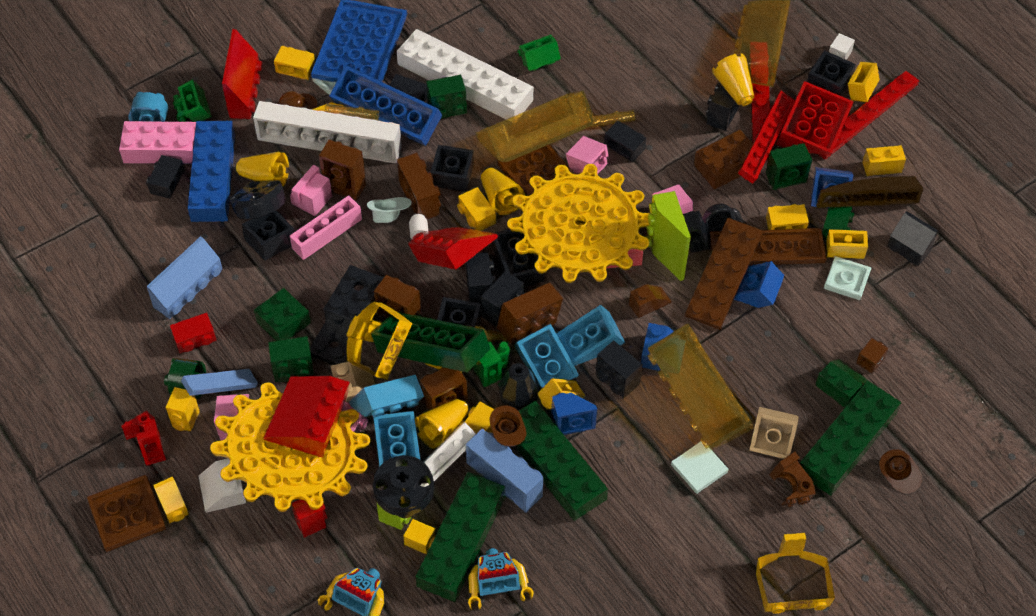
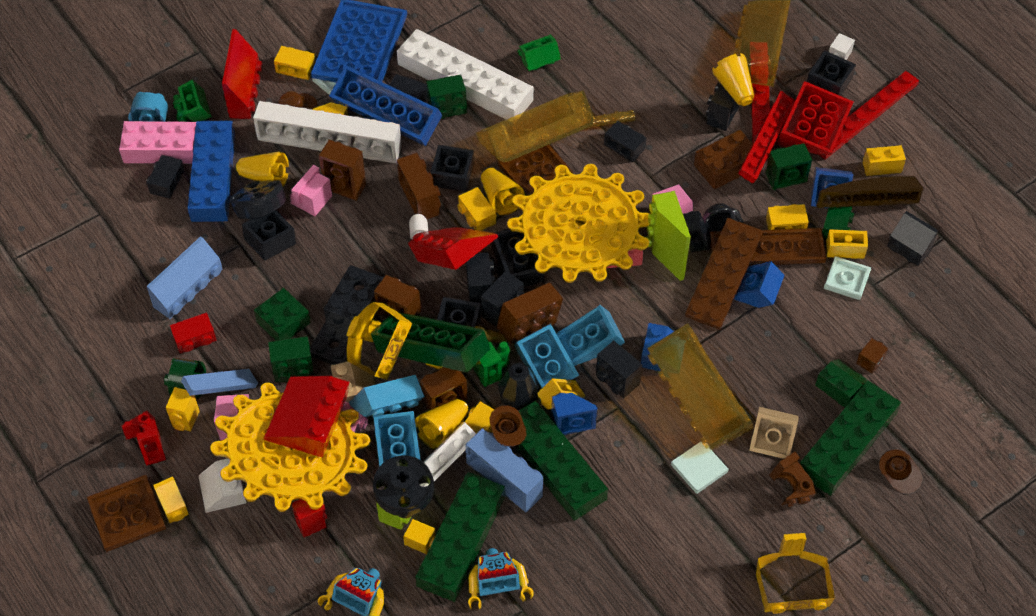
bright pink brick [290,196,362,260] -> none
clear yellow pin [325,103,379,121] -> none
light aqua piece [367,197,412,223] -> none
bright pink plate [566,136,609,175] -> none
reddish brown slope [629,284,671,318] -> none
yellow piece [848,62,880,102] -> none

